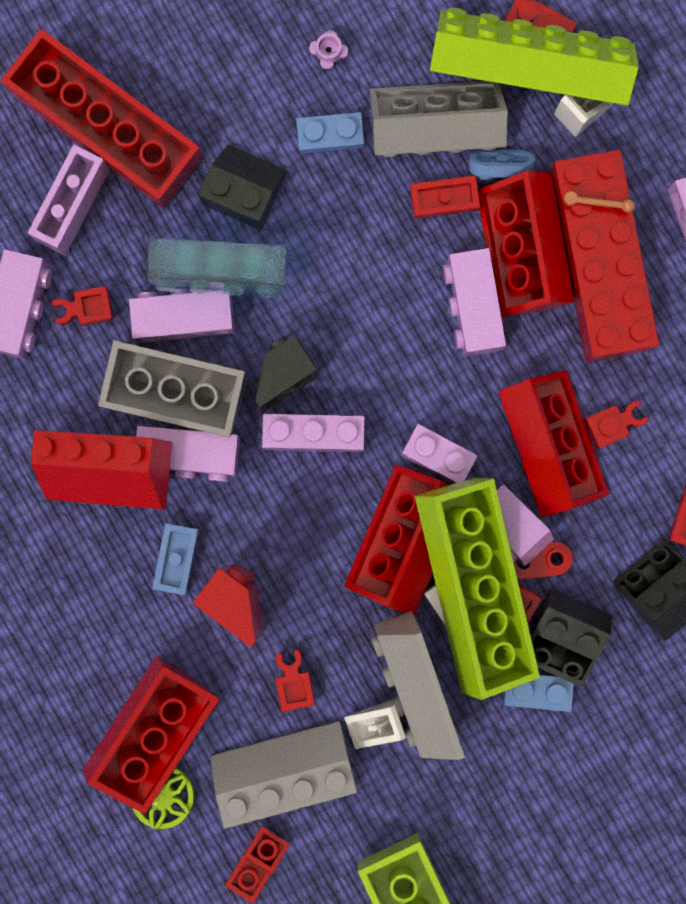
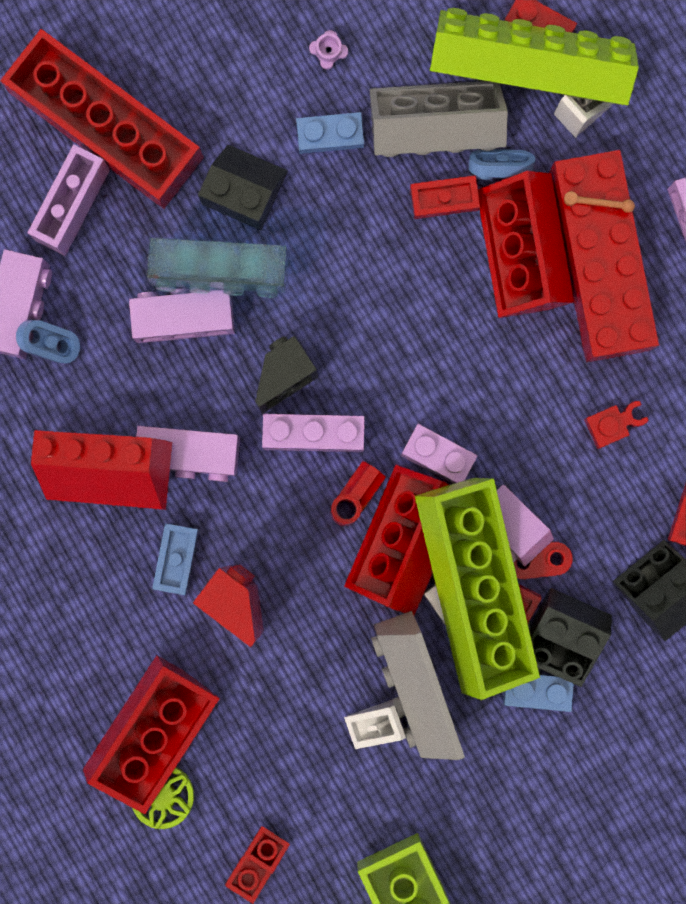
red plate [52,286,114,326] -> none
light grey slope [98,340,249,438] -> none
light grey slope [210,720,357,829] -> none
red plate [275,649,315,712] -> none
lavender brick [443,248,506,357] -> none
red slope [499,370,609,518] -> none
none -> medium blue plate [16,320,80,364]
none -> red piece [330,461,386,526]

